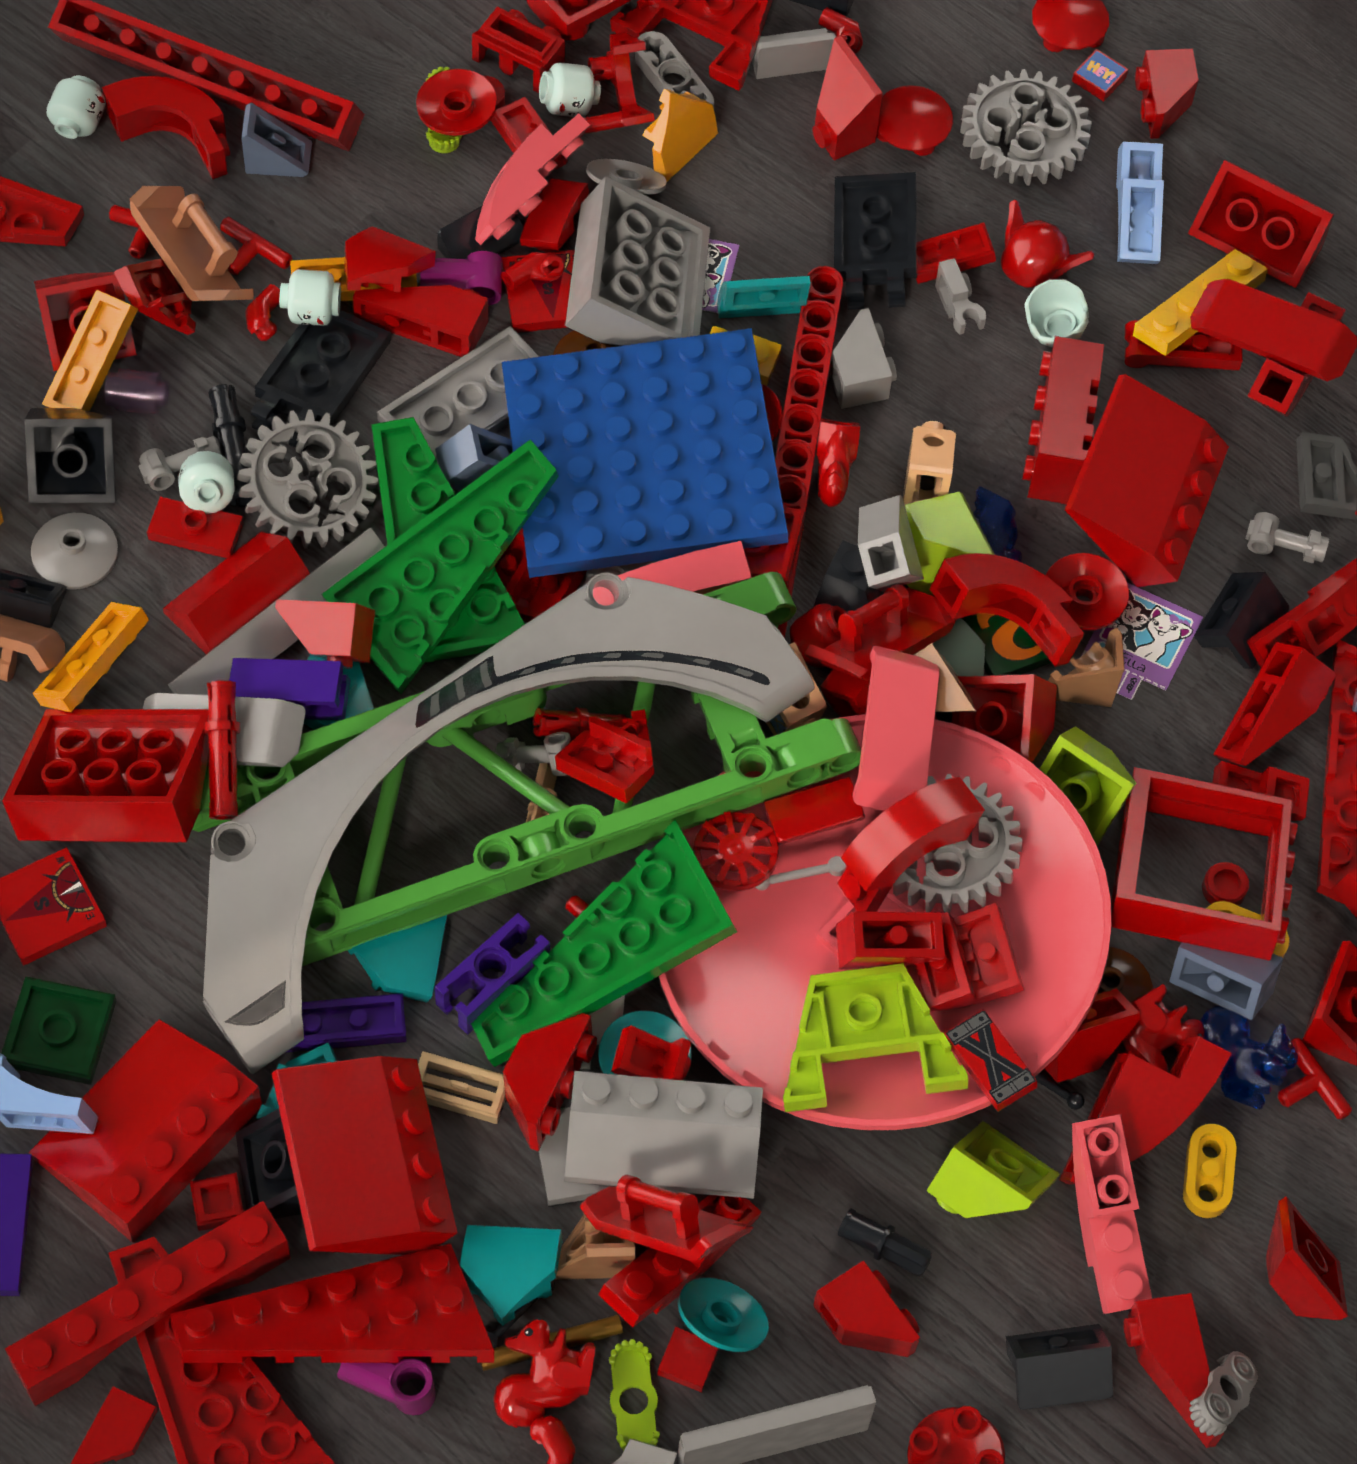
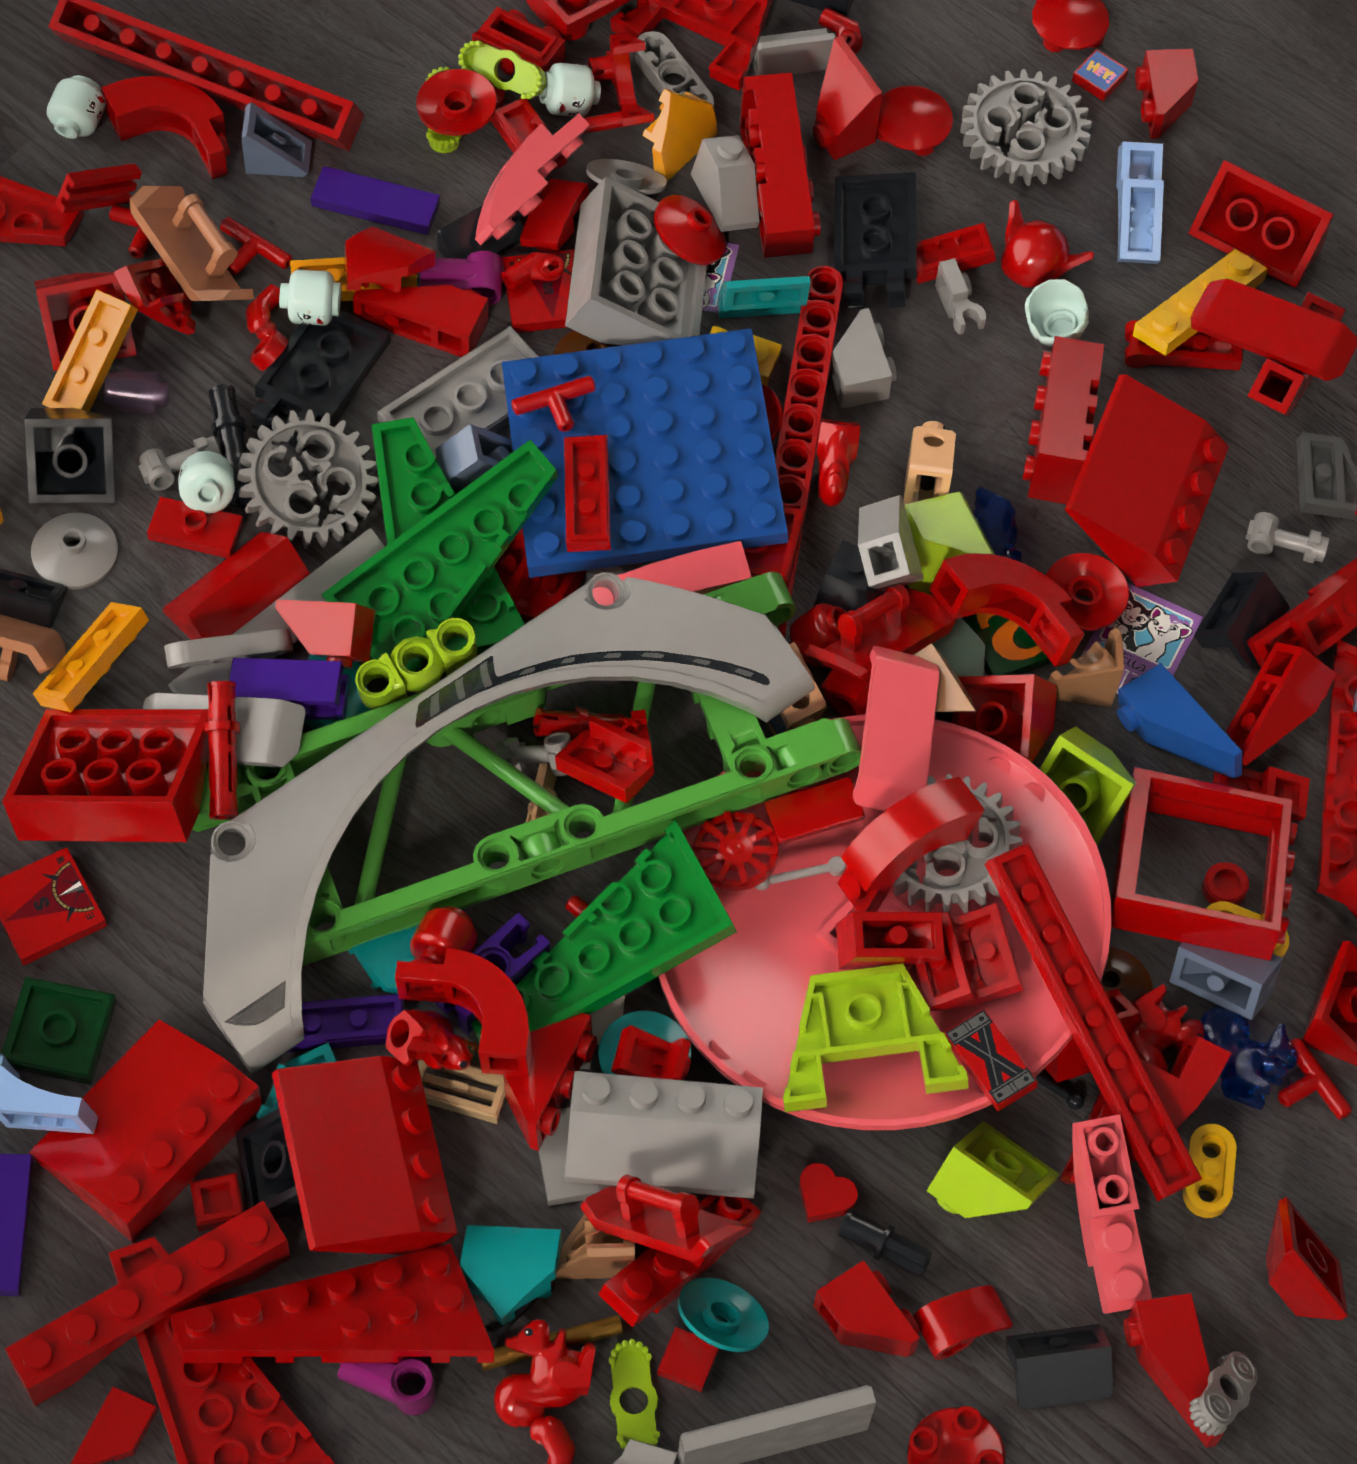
none -> red tile [55,163,142,214]
none -> light grey beam [164,628,293,669]
none -> red tile [250,330,289,371]
none -> dark purple tile [311,166,440,235]
none -> lime piece [355,618,477,709]
none -> red animal [385,1009,479,1070]
none -> red arch [395,948,532,1077]
none -> red head [410,906,477,964]
none -> lime piece [458,41,547,99]
none -> red piece [511,375,596,432]
none -> red tile [564,435,611,552]
none -> red dish [654,195,726,265]
none -> light grey slope [691,135,759,232]
none -> red wedge [739,72,821,258]
none -> red tile [799,1163,858,1223]
none -> red panel [913,1285,1013,1360]
none -> red tile [984,842,1202,1202]
none -> blue slope [1117,663,1242,779]

